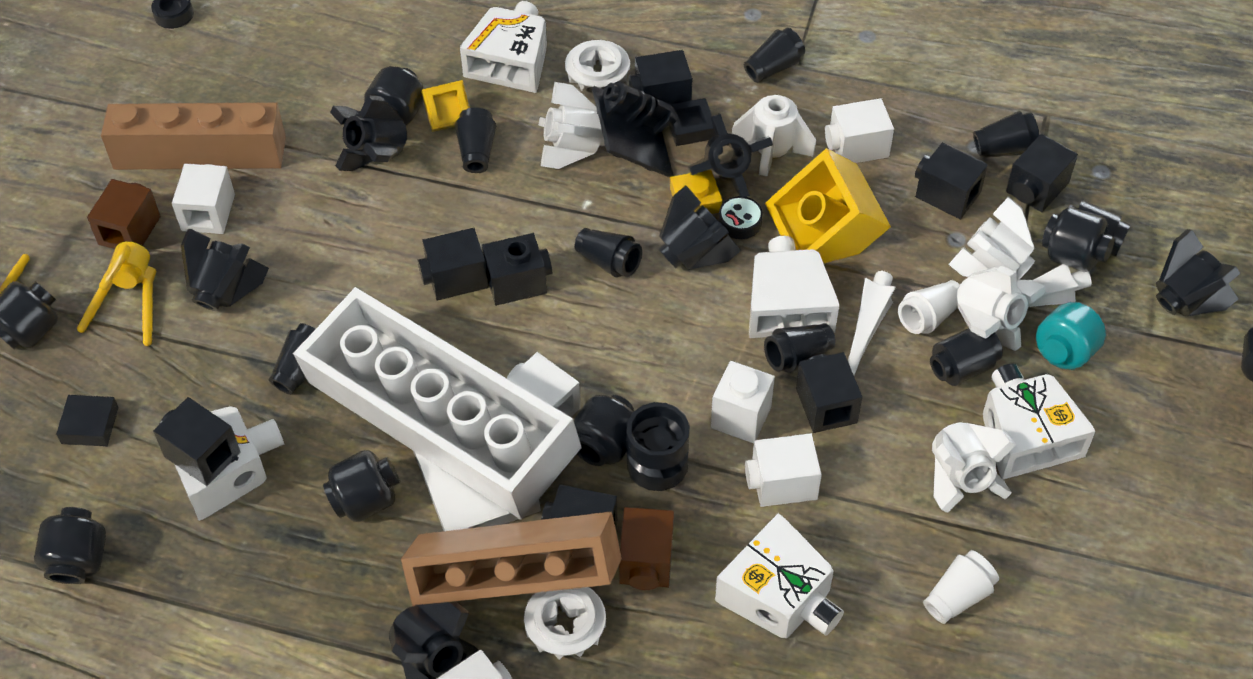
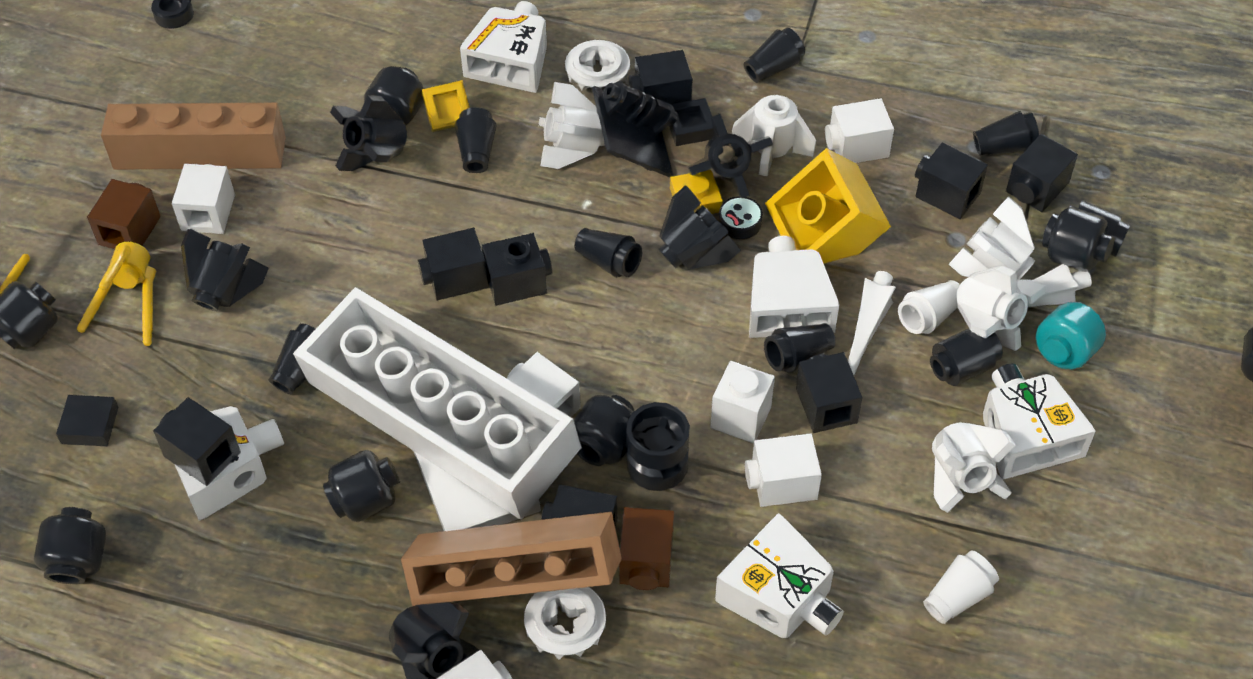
black brick [1156,229,1241,316] -> none

